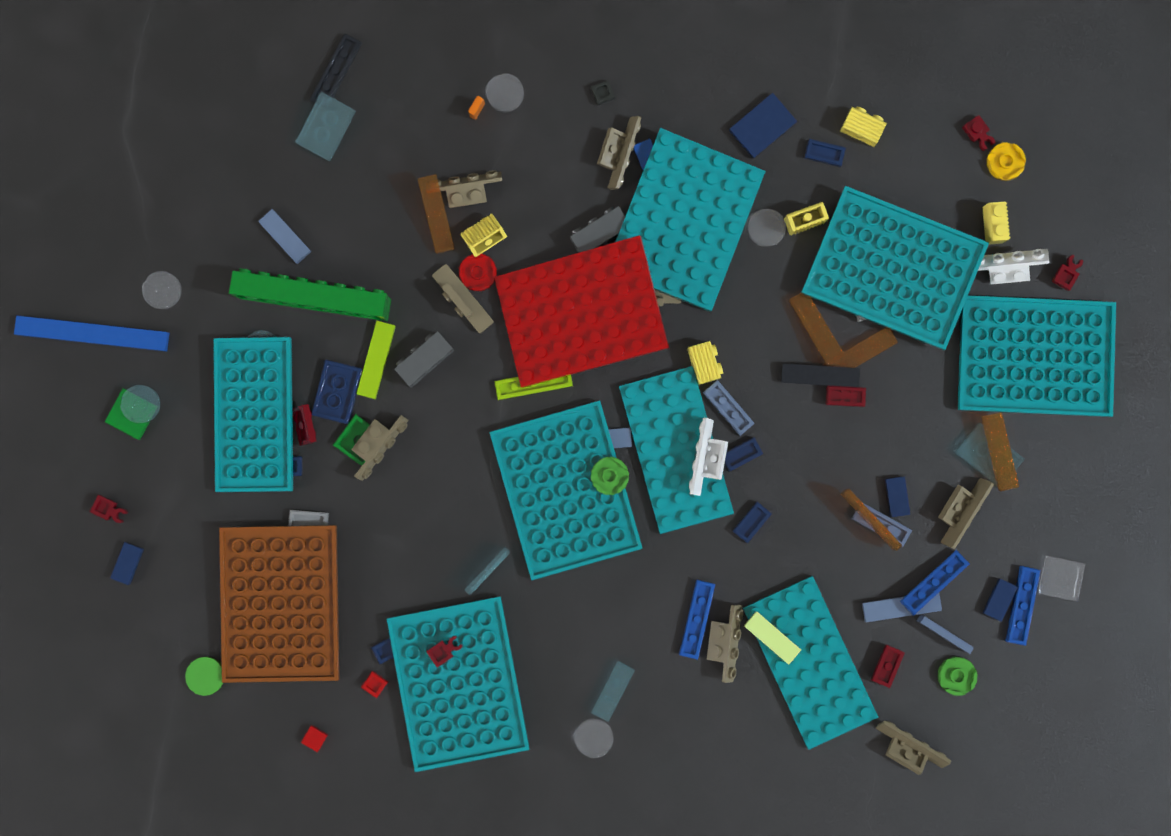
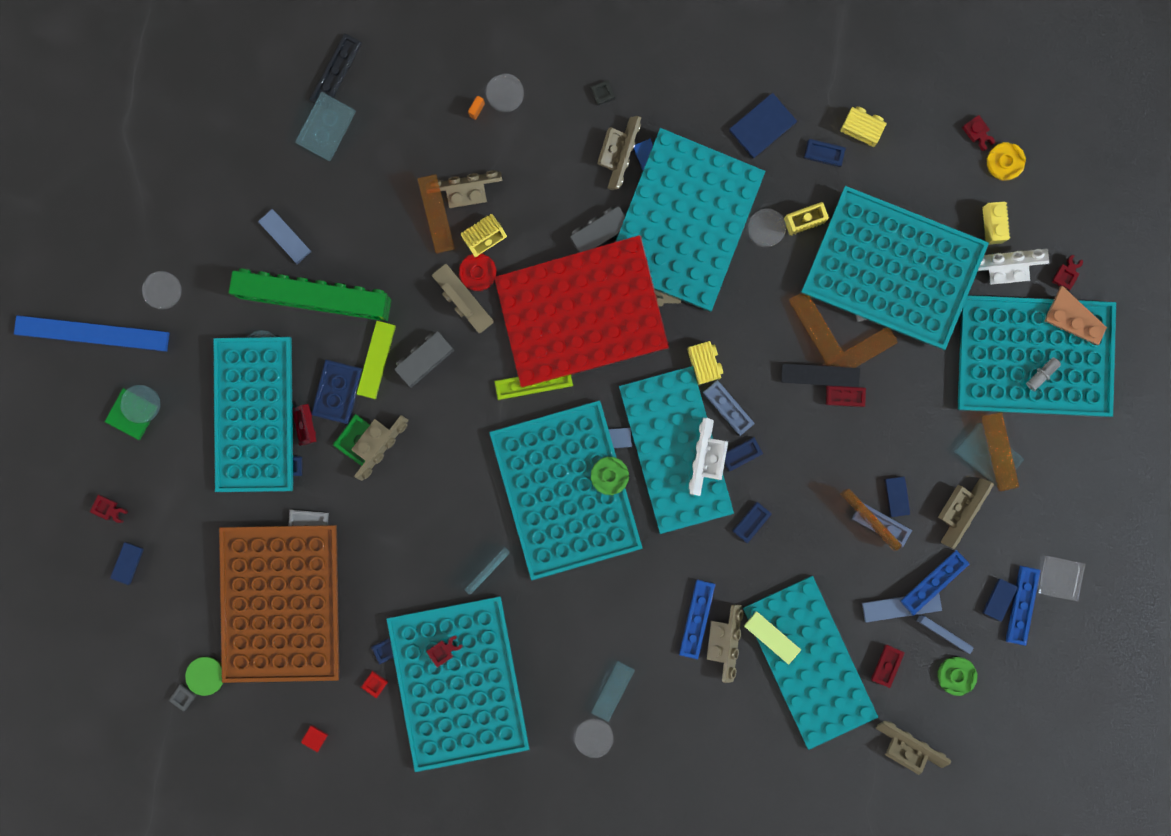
none -> dark grey tile [168,684,197,712]
none -> light grey axle [1026,357,1061,391]
none -> nougat wing [1044,286,1107,345]

